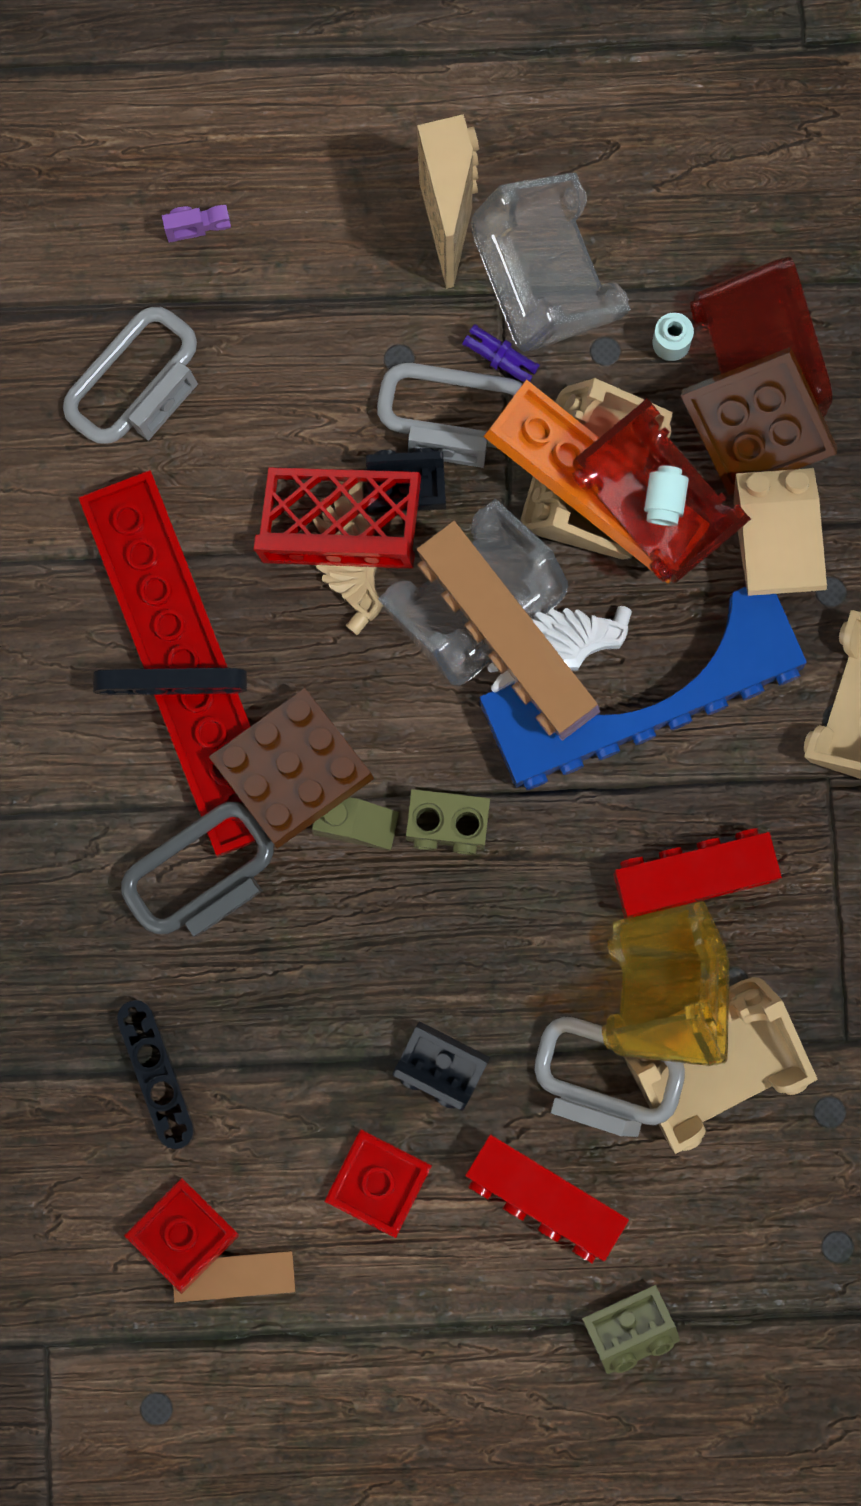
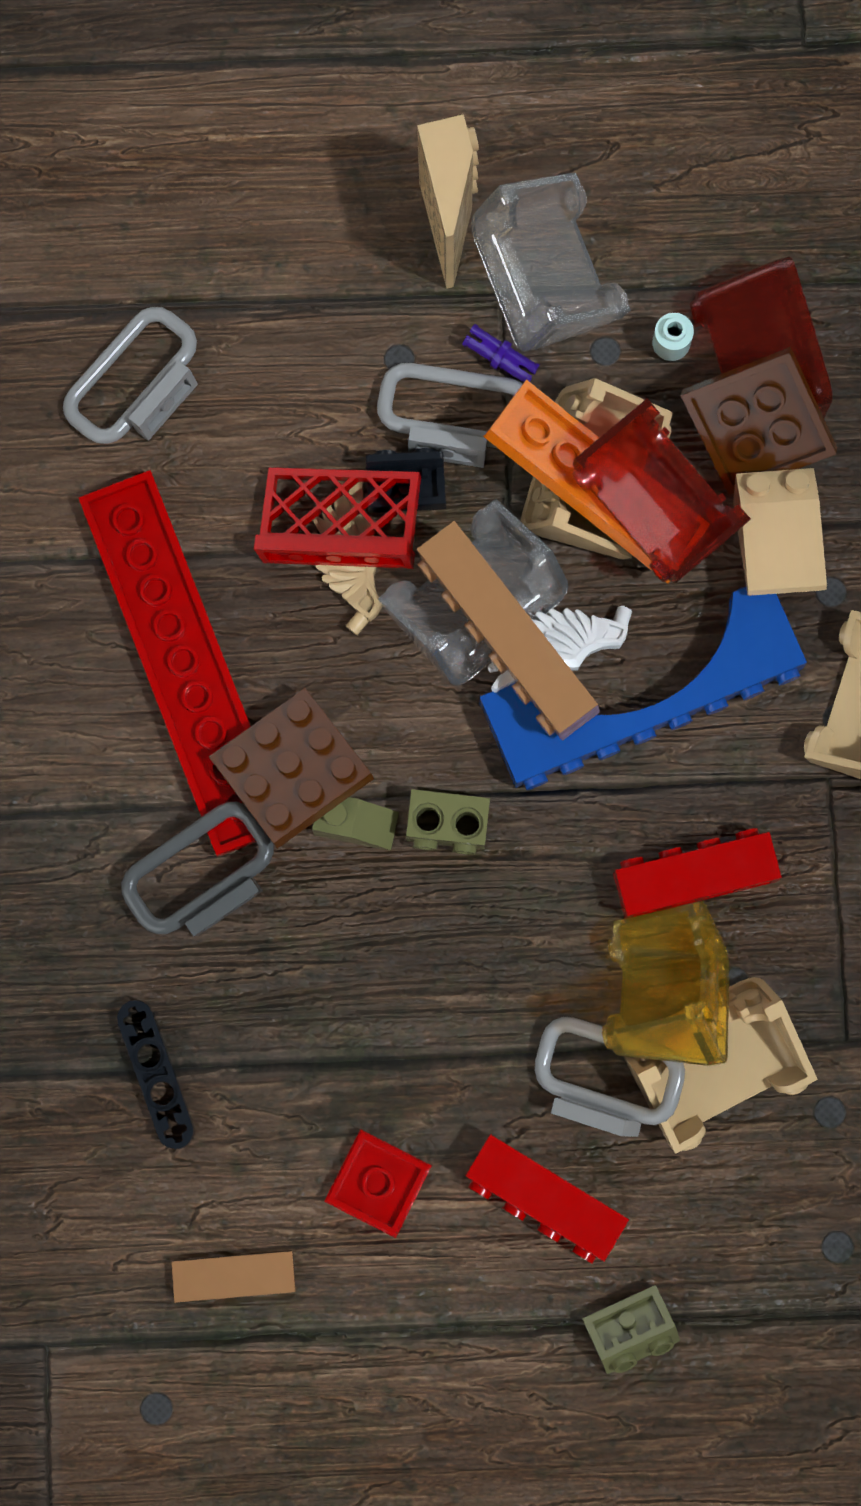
black beam [93,668,247,695] -> none
red tile [124,1178,239,1294] -> none
medium lavender plate [162,205,231,243] -> none
black bracket [392,1021,491,1111] -> none
light aqua brick [644,466,689,526] -> none

